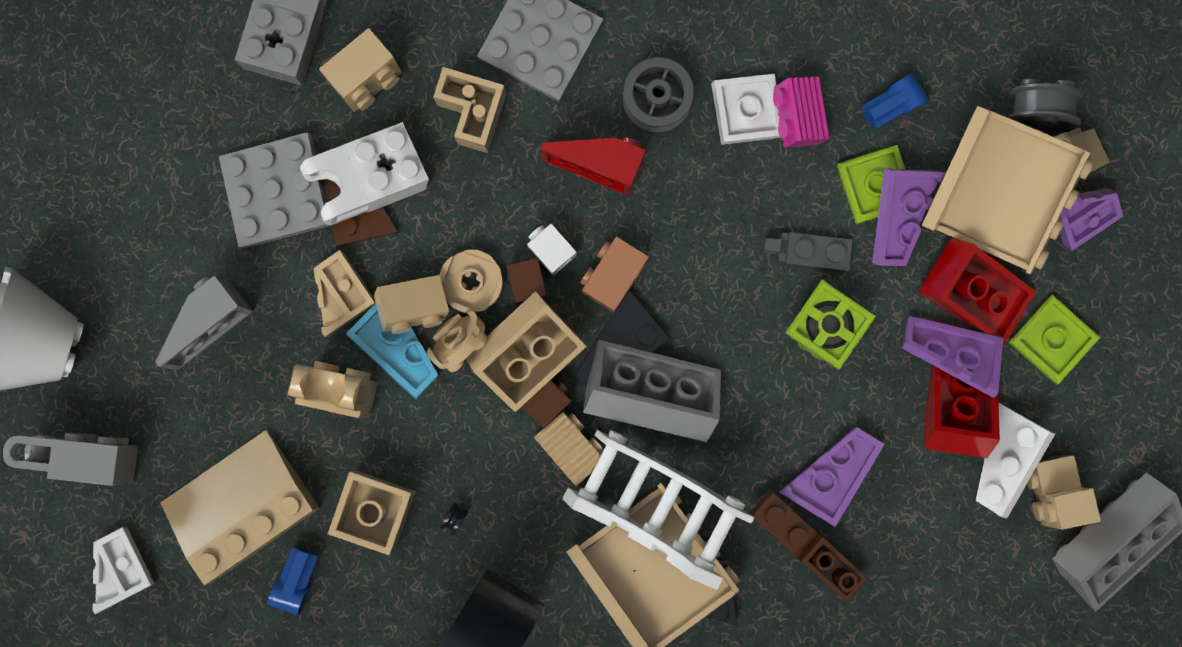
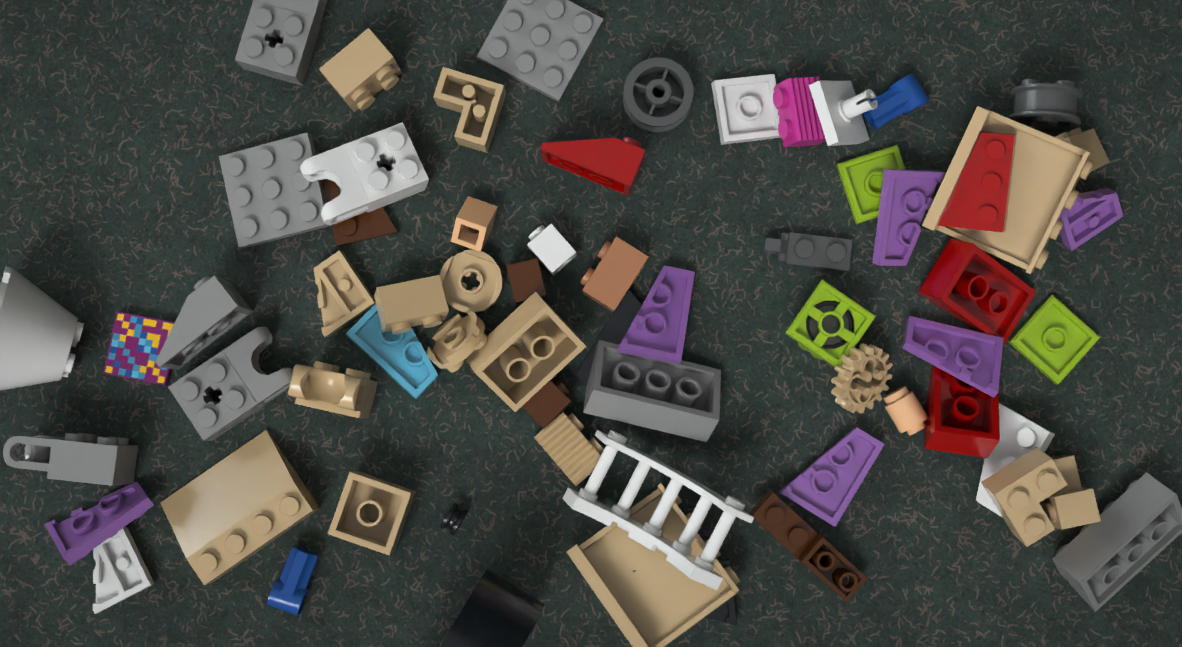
none -> medium lavender wing [45,481,154,566]
none -> tile [103,311,174,386]
none -> light grey brick [168,327,293,441]
none -> light nougat brick [451,196,498,252]
none -> medium lavender wing [616,265,695,364]
none -> white tile [809,80,878,146]
none -> tan gear [831,343,893,413]
none -> light nougat brick [883,386,928,436]
none -> red wing [938,131,1017,233]
none -> tan brick [981,447,1068,547]

